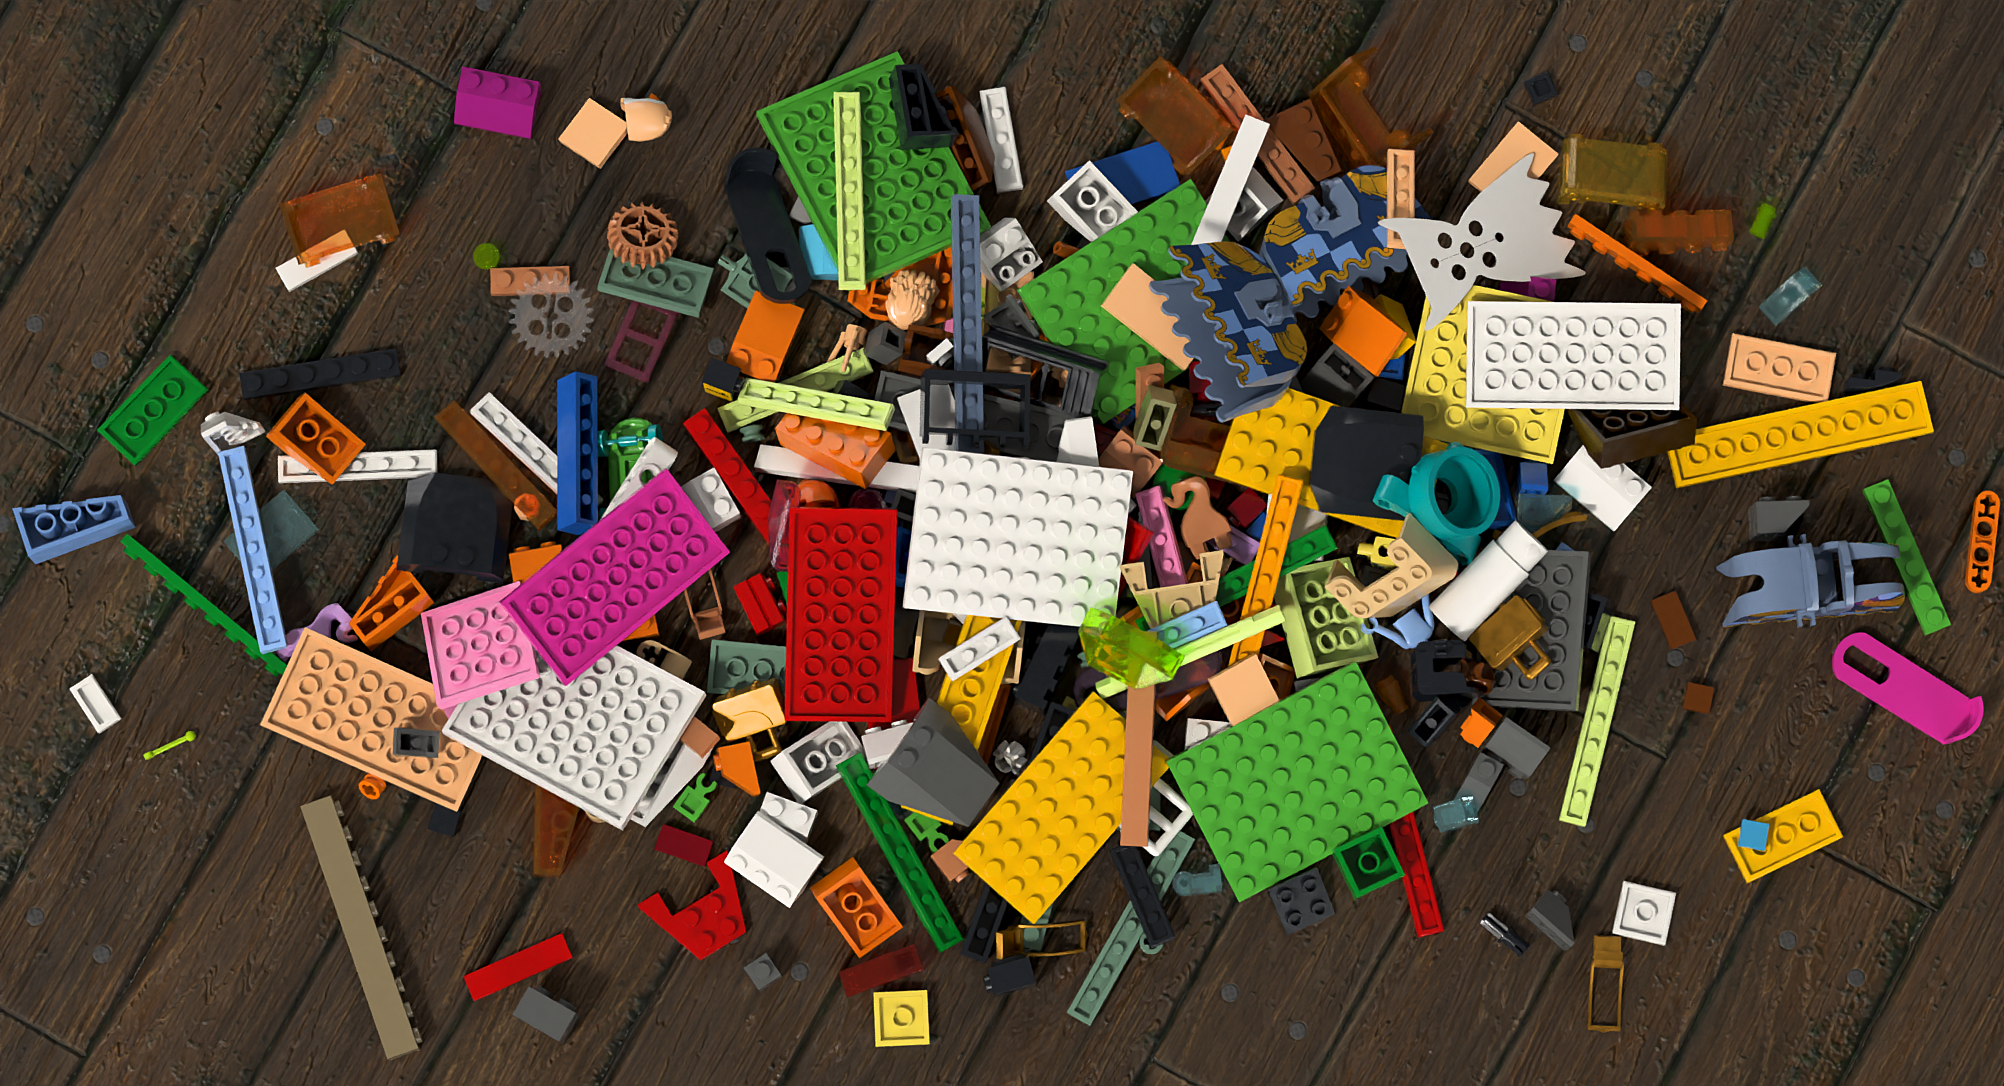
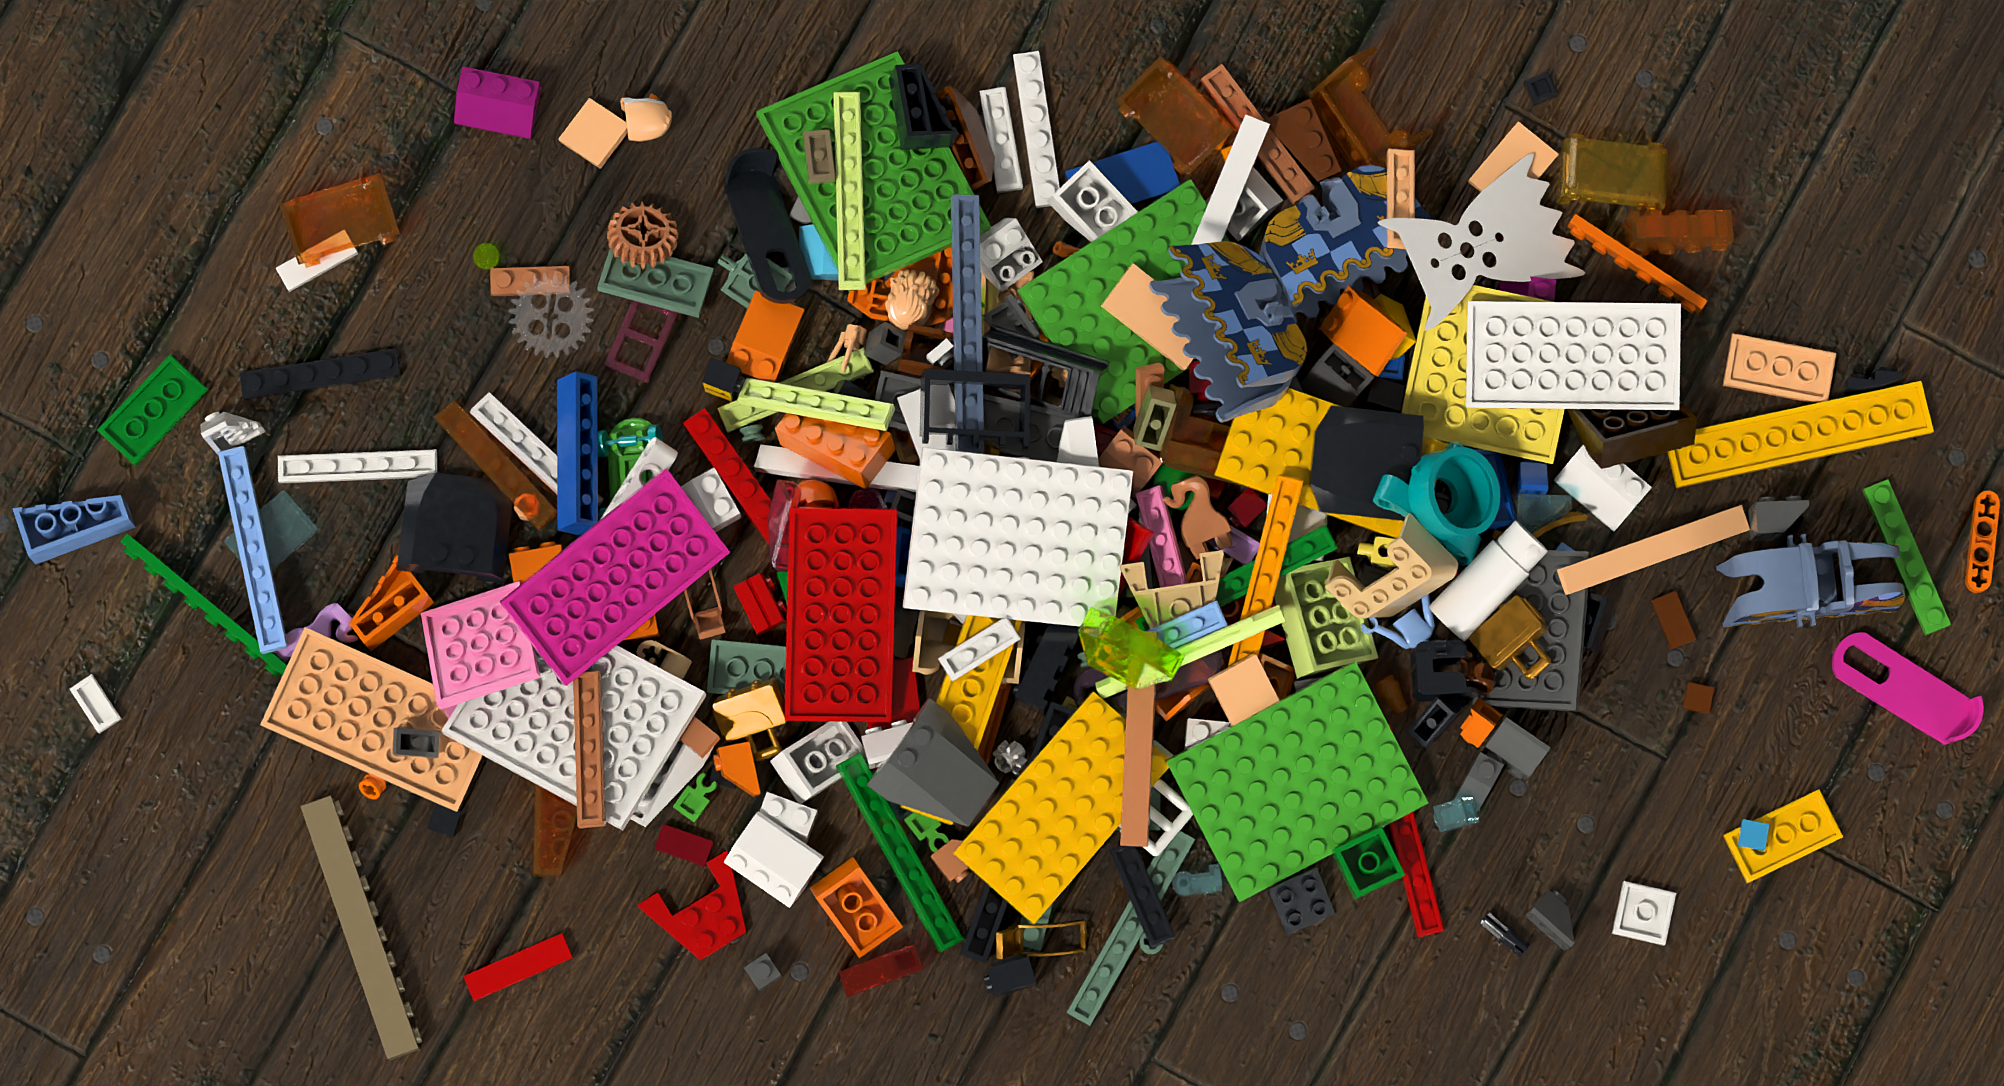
lime hinge [143,731,196,760] -> none
orange slope [266,393,366,484] -> none
dark grey brick [512,985,579,1044] -> none
light yellow plate [873,990,930,1047] -> none
blue tile [1245,512,1266,543] -> none
yellowish green tile [1559,616,1635,827] -> none
pearl gold piece [1588,935,1624,1032] -> none
clear neon green pin [1749,203,1777,239] -> none
clear light blue slope [1759,266,1822,326] -> none
none -> nougat tile [573,670,606,828]
none -> dark tan plate [803,130,835,184]
none -> white plate [1013,51,1060,208]
none -> light nougat tile [1557,505,1750,595]

